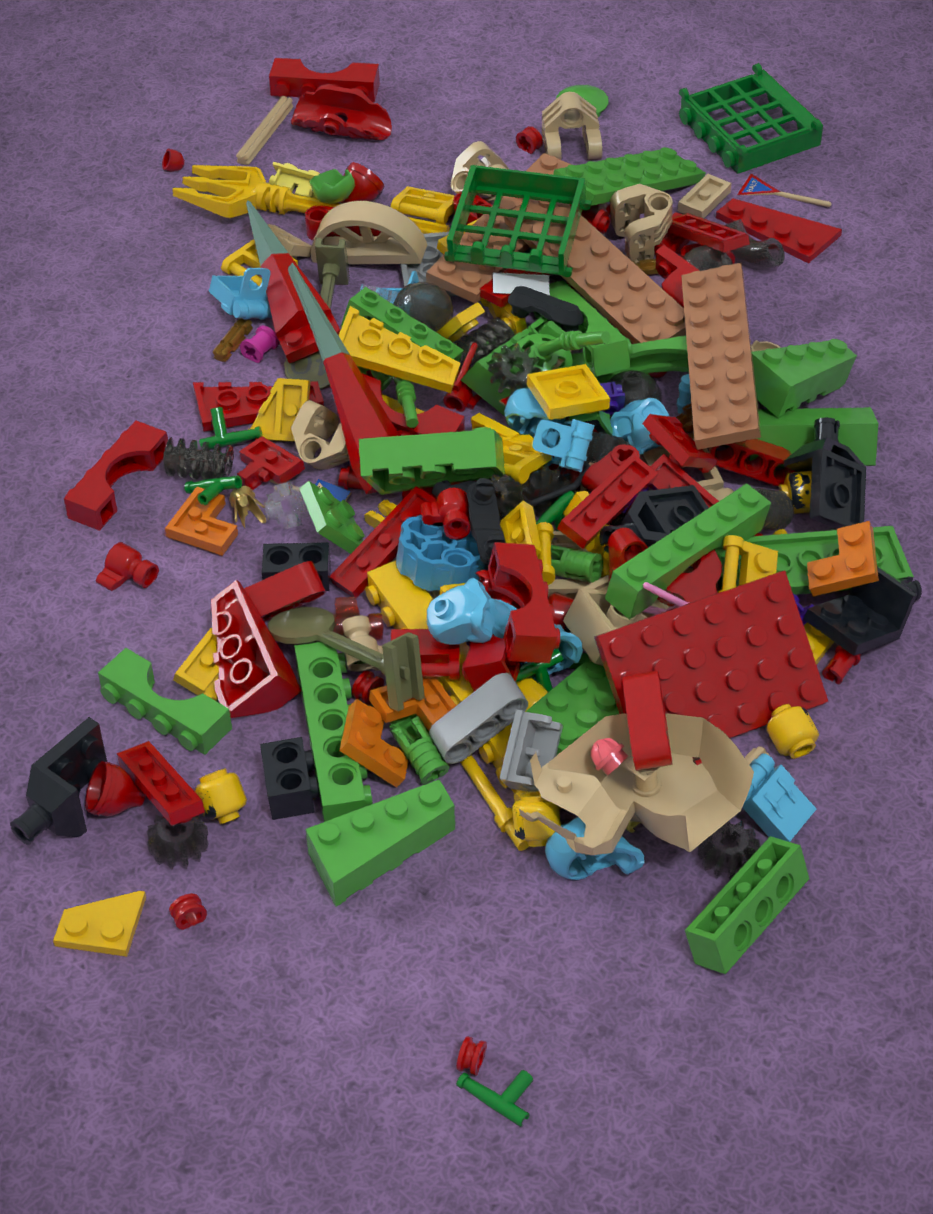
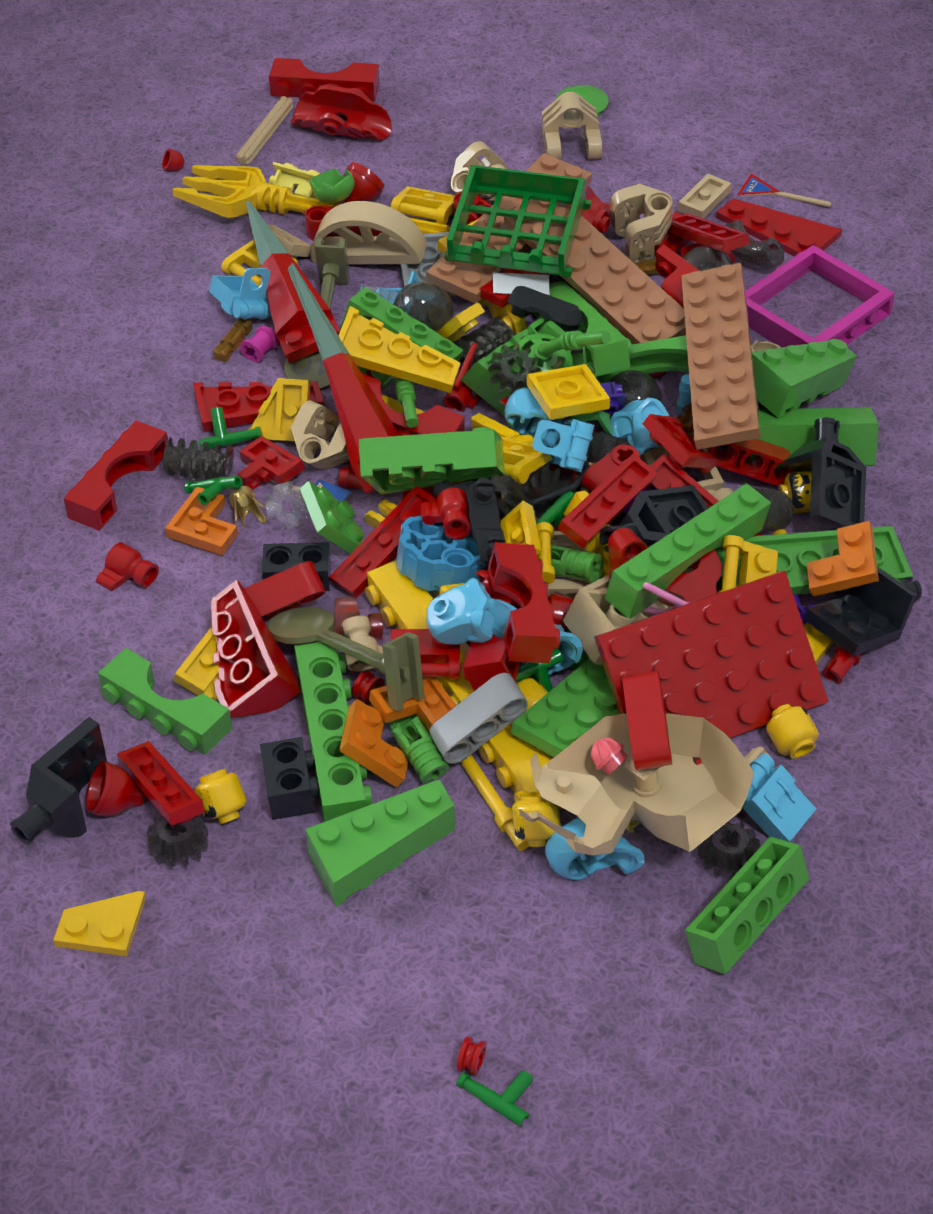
red bush [169,893,207,930] -> none
light grey hinge [499,710,563,792] -> none
red bush [516,126,543,154] -> none
bright green plate [553,147,706,206] -> none
green window [679,63,823,174] -> none
none -> dark pink window [745,245,895,348]

